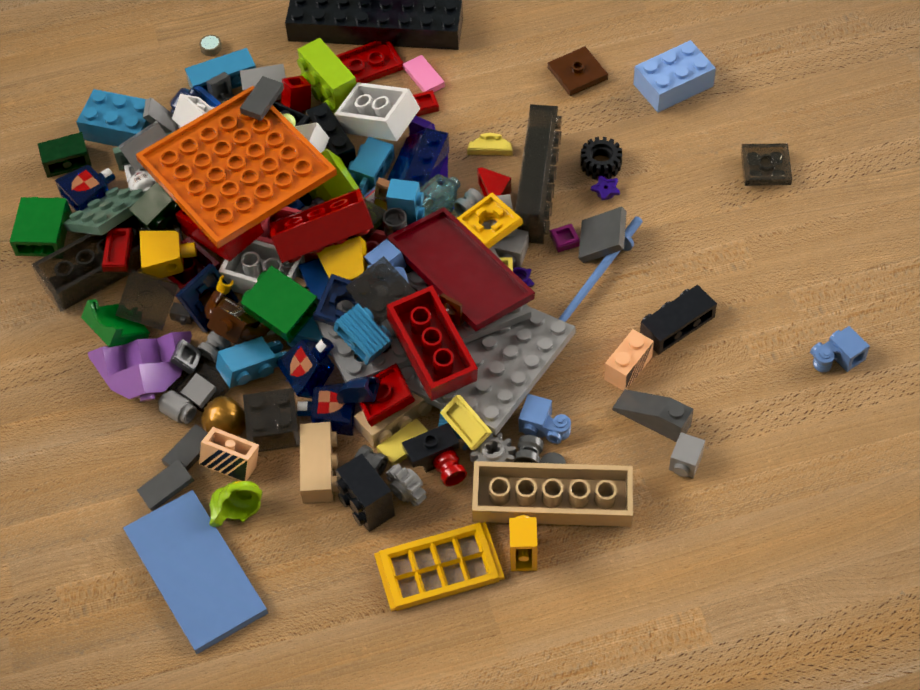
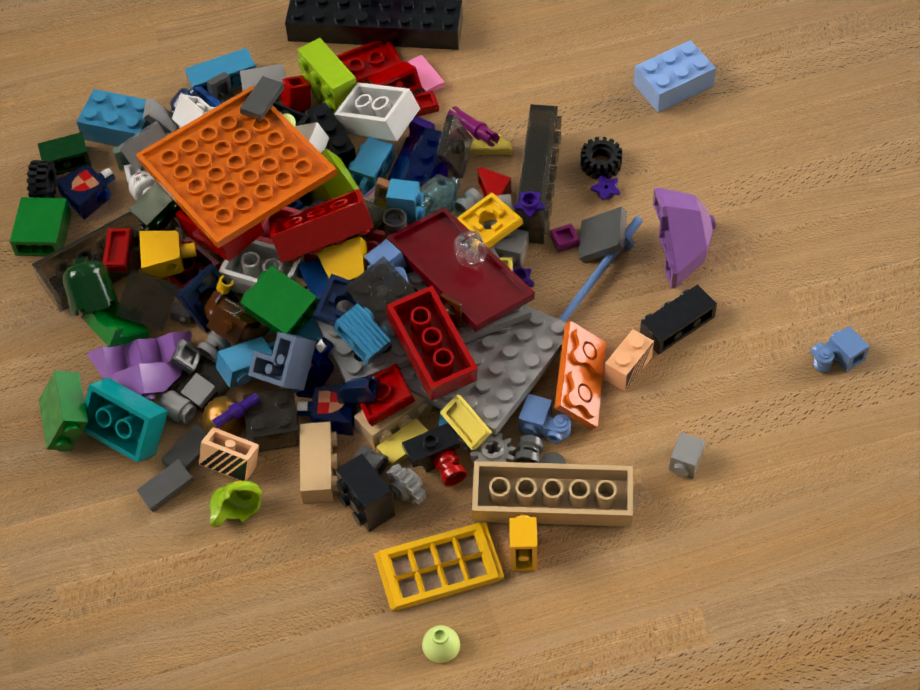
sand green plate [63,187,146,235] -> none
medium blue tile [123,490,268,654] -> none
tile [199,35,222,56] -> none
reddish brown plate [547,46,608,96] -> none
dark grey slope [612,389,694,442] -> none
clear smoke plate [741,143,792,186] -> none
none -> black tyre [27,160,57,198]
none -> green brick [39,370,88,452]
none -> dark green cylinder [62,256,119,317]
none -> teal brick [83,377,168,463]
none -> dark purple bar [212,393,261,429]
none -> sand blue brick [248,332,316,390]
none -> red brick [367,61,422,92]
none -> yellowish green brick [422,625,460,663]
none -> clear smoke plate [436,115,473,178]
none -> magenta pin [447,106,499,147]
none -> clear head [453,231,487,267]
none -> dark purple plate [514,191,545,217]
none -> orange piece [555,321,606,430]
none -> medium lavender brick [653,188,716,289]

